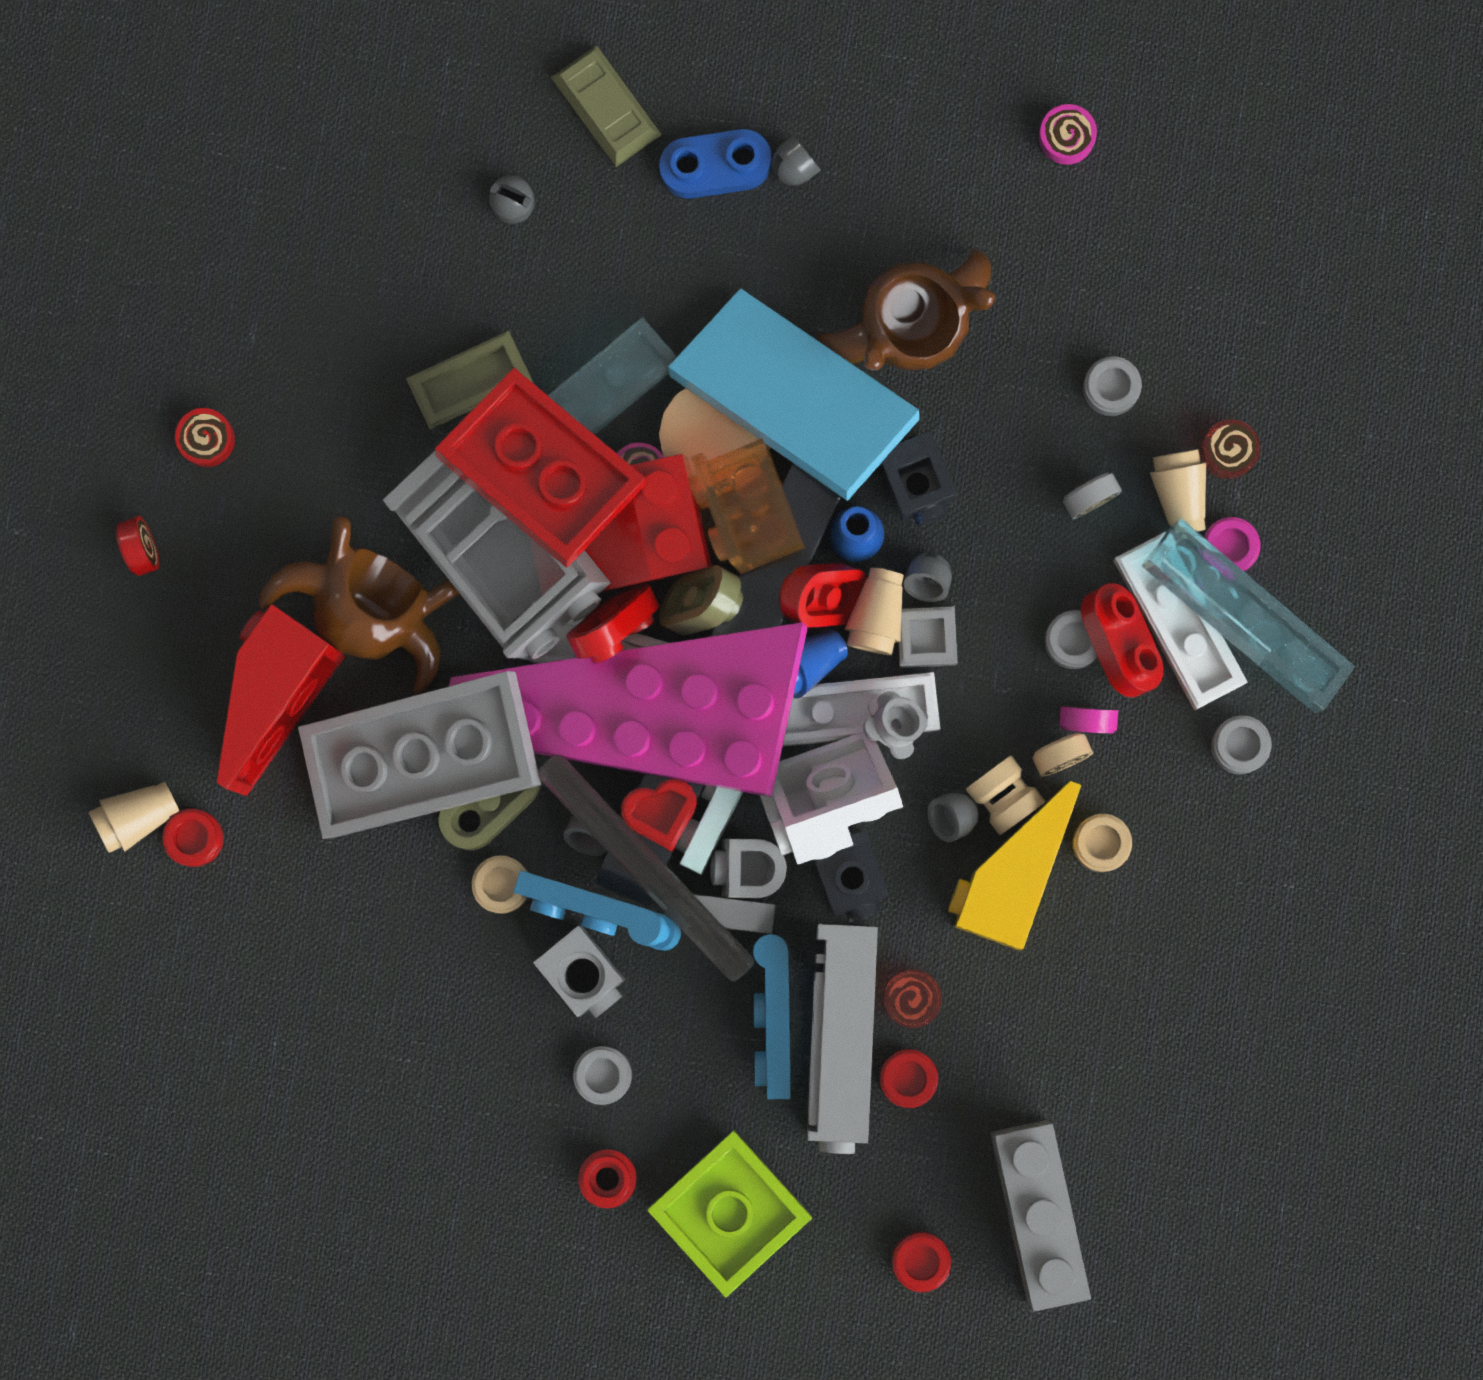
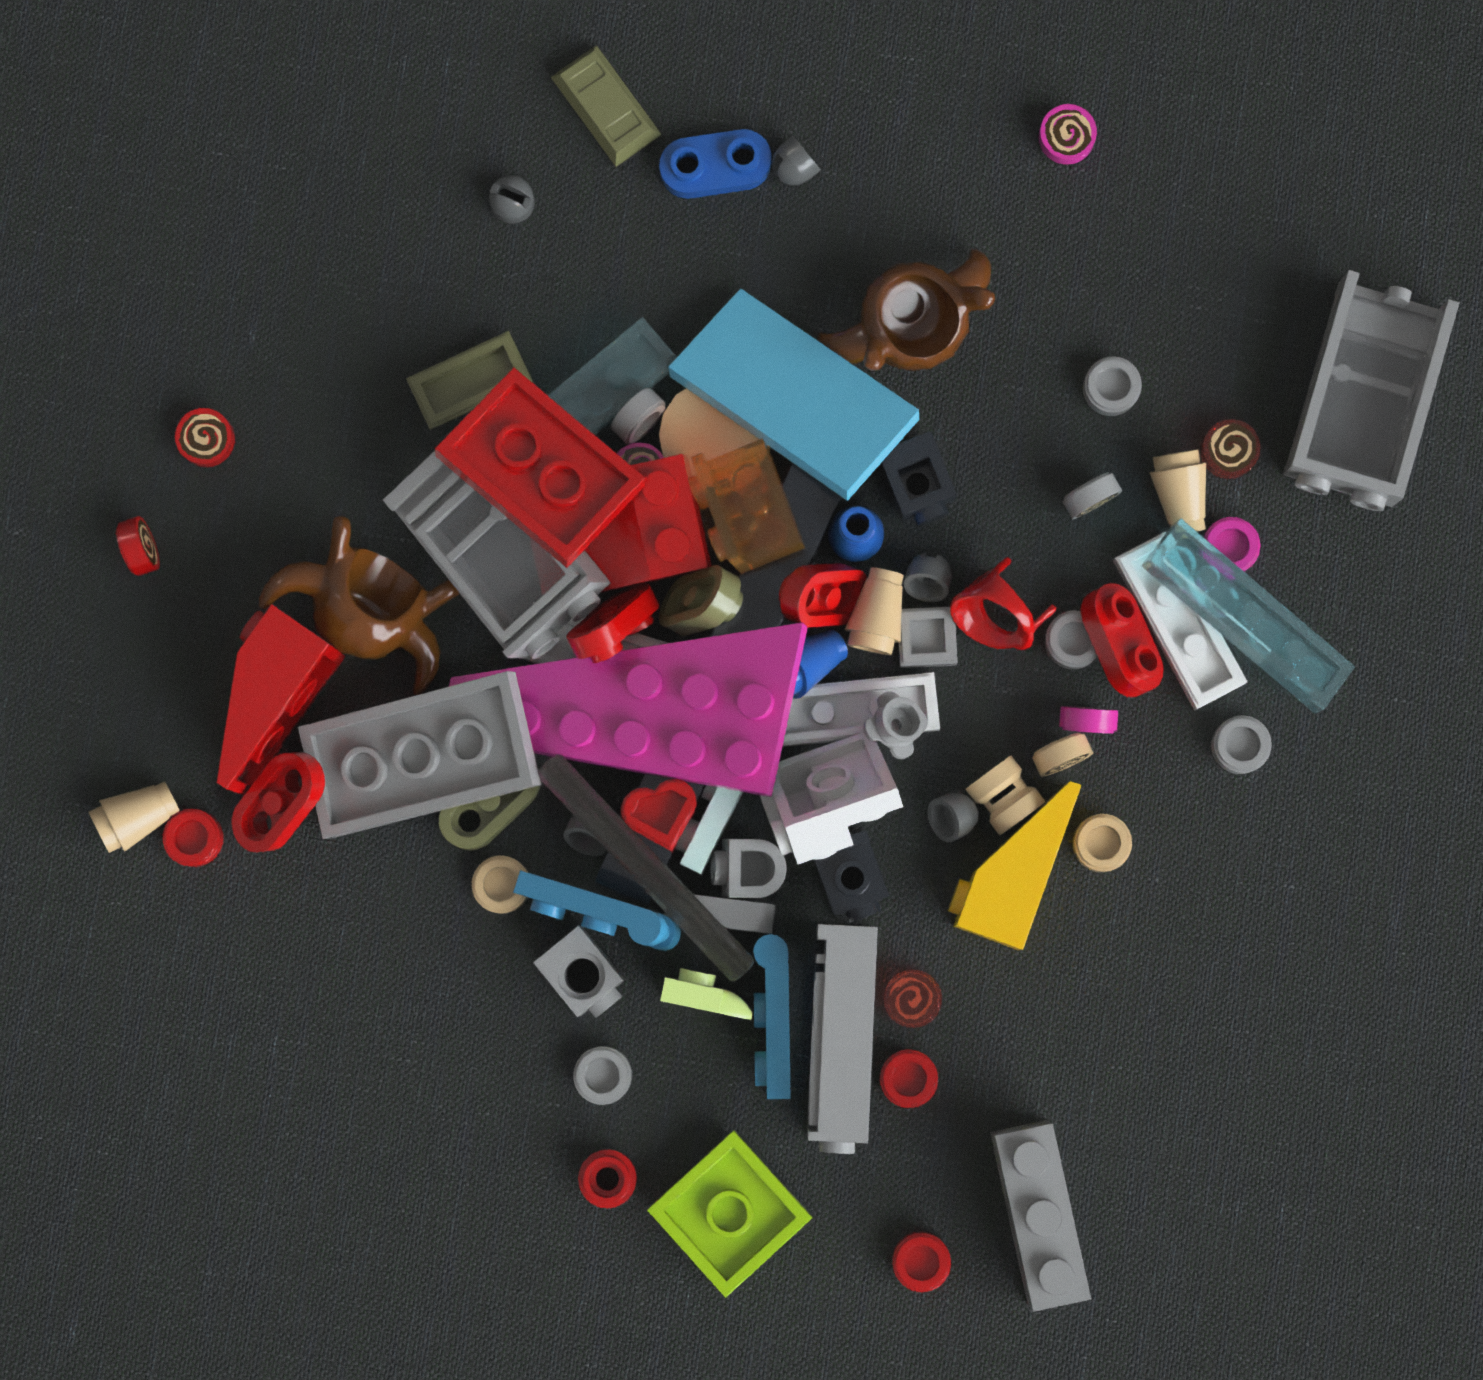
none -> red plate [232,752,325,852]
none -> light grey tile [611,388,665,444]
none -> yellowish green plate [660,968,753,1020]
none -> red piece [950,557,1056,650]
none -> door [1283,270,1460,511]

